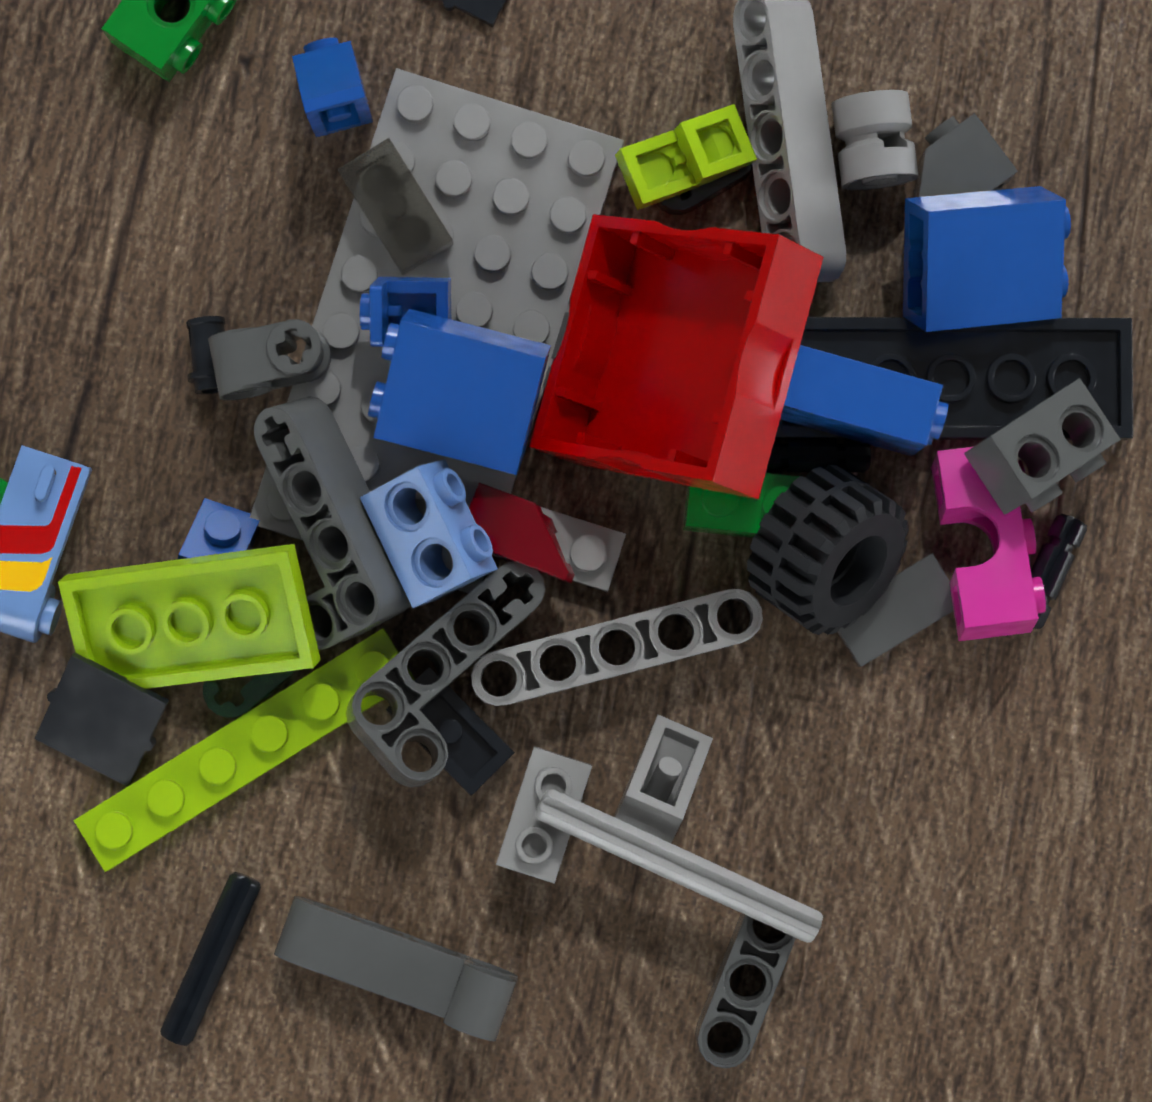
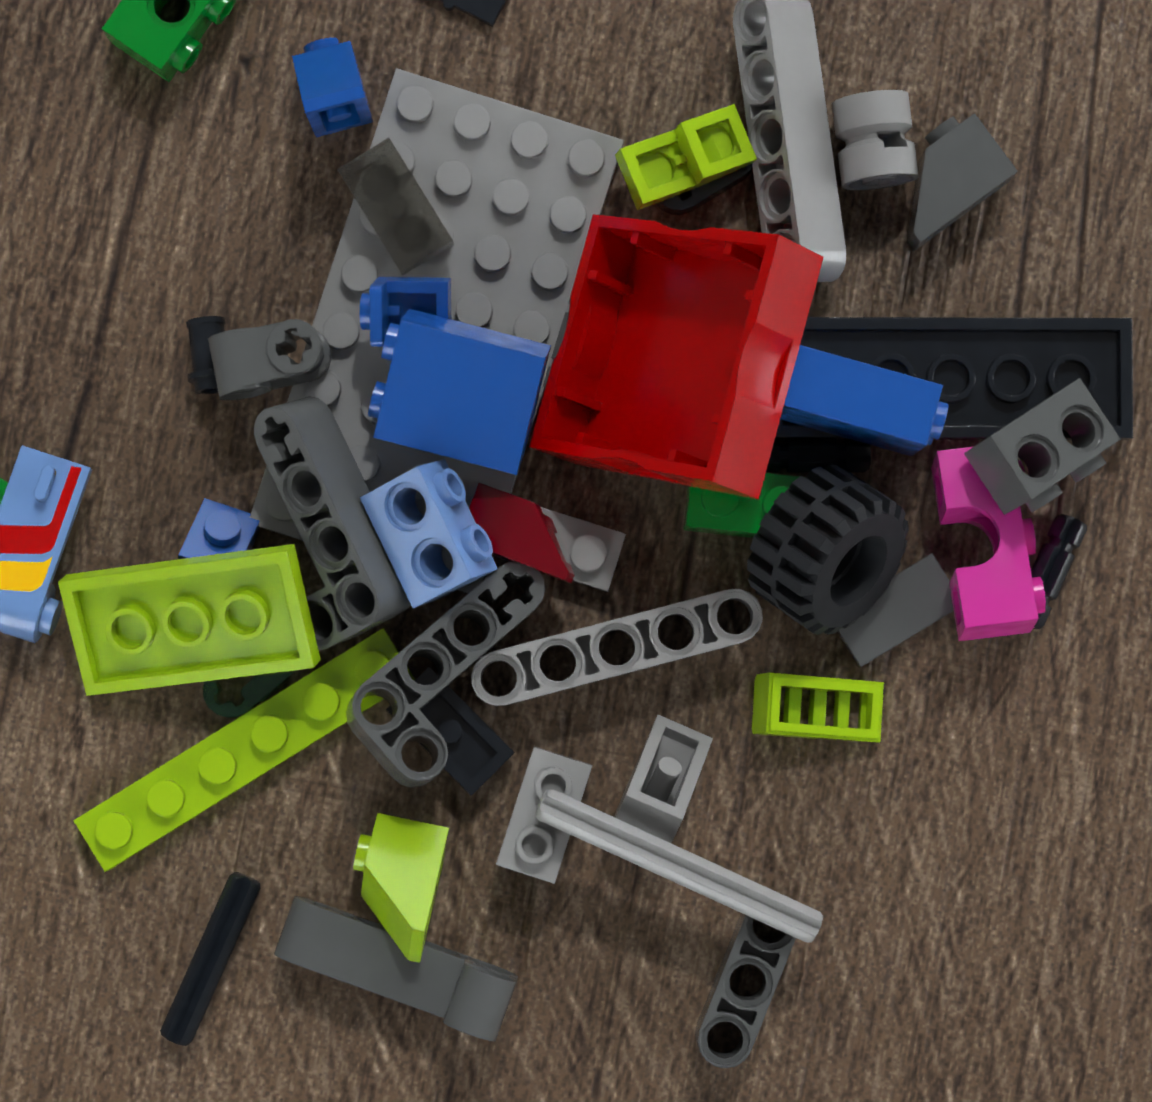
black piece [35,652,169,787] -> none
blue brick [903,186,1071,332] -> none
none -> lime slope [353,813,449,963]
none -> lime slope [752,673,884,743]

